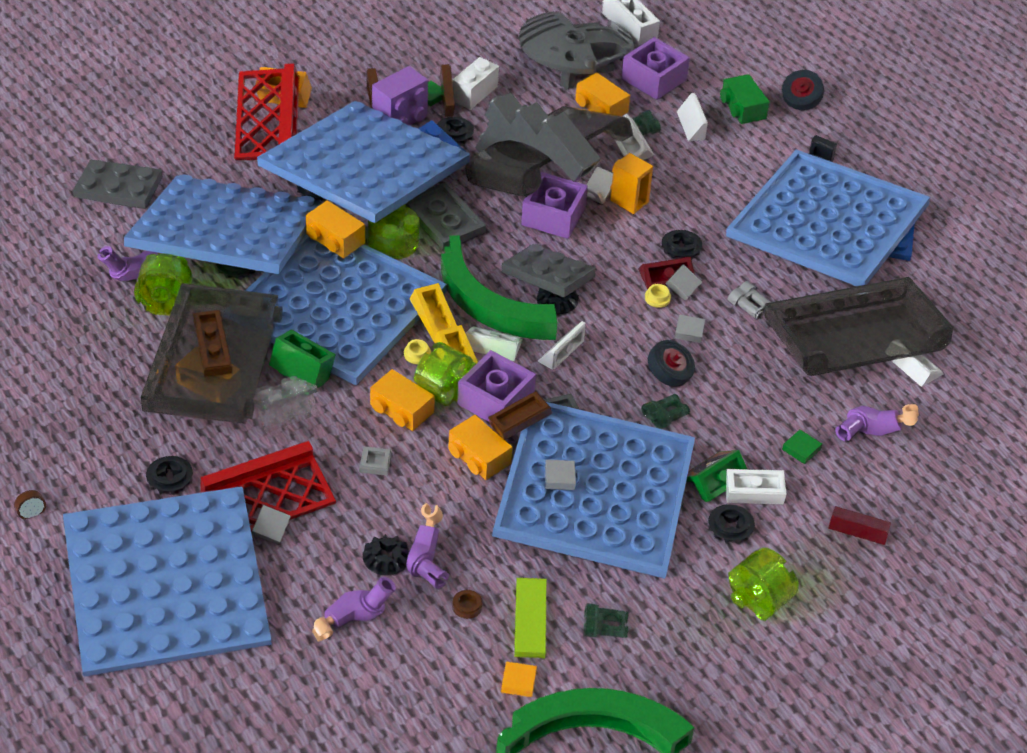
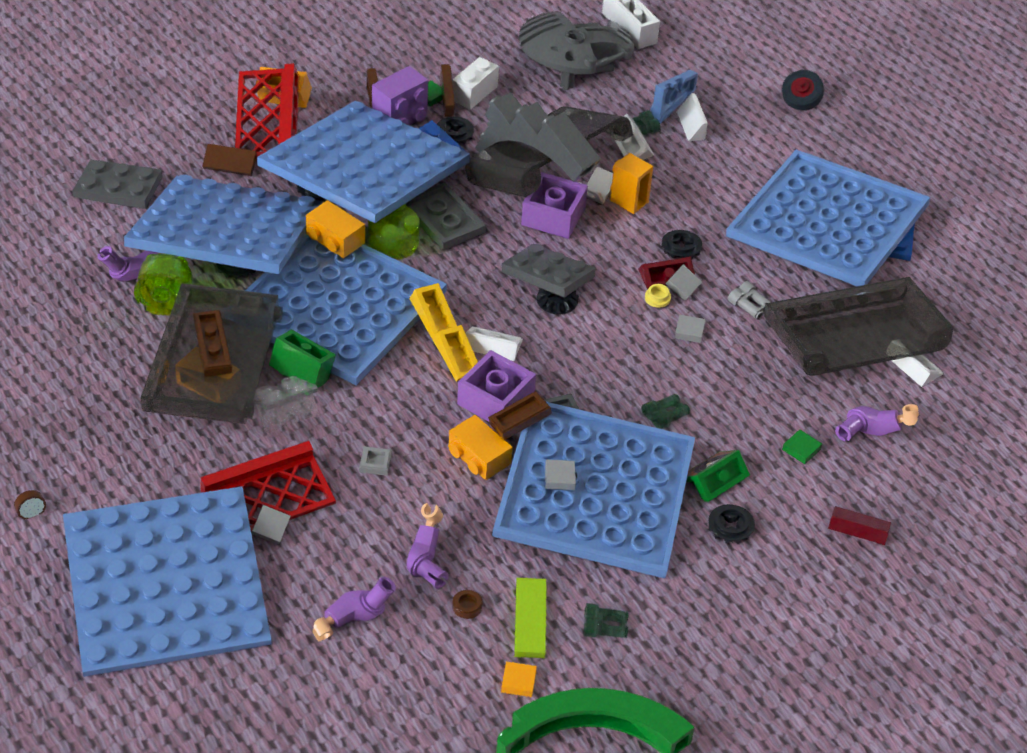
black gear [146,456,193,495] -> none
black gear [363,533,409,575] -> none
light orange piece [370,369,435,431] -> none
light yellow plate [404,339,431,364] -> none
clear neon green brick [414,342,476,406] -> none
green arch [441,235,557,340] -> none
white slope [538,321,585,370] -> none
light orange piece [575,73,630,124] -> none
medium lavender brick [622,37,690,100] -> none
black wheel [647,340,695,387] -> none
green brick [720,74,770,124] -> none
white slope [726,469,786,504] -> none
clear neon green brick [728,547,799,621] -> none
black tile [809,135,837,162] -> none
none -> reddish brown tile [202,144,257,176]
none -> medium blue wing [650,70,698,125]

